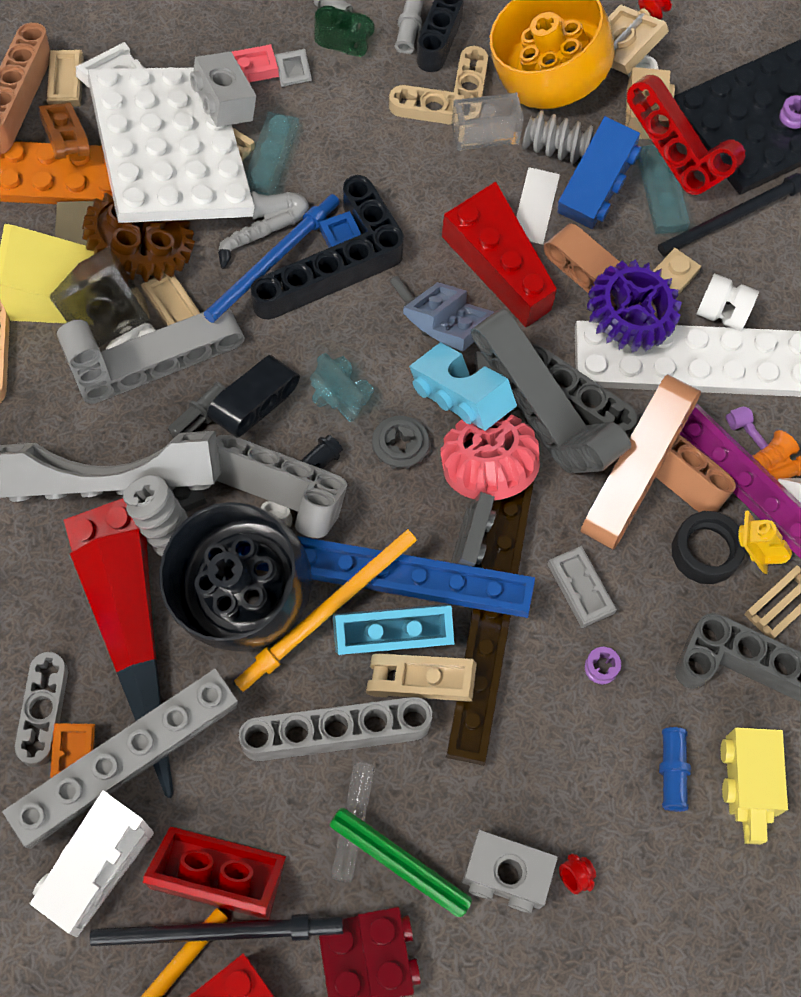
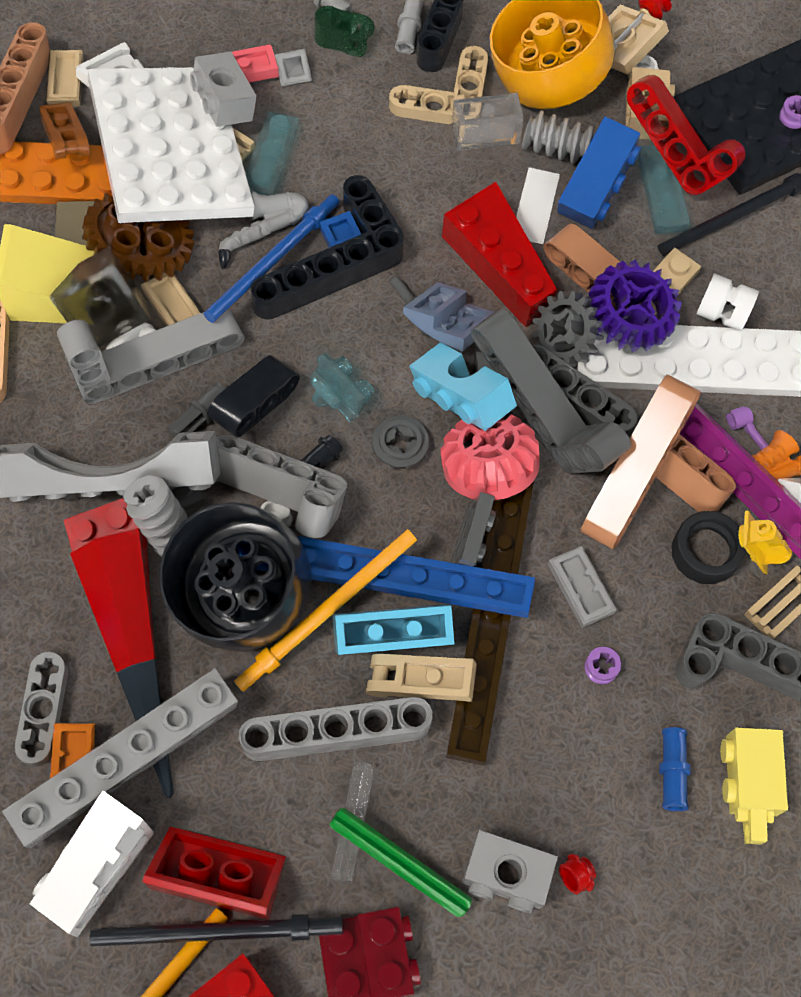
none -> dark grey gear [531,291,604,367]

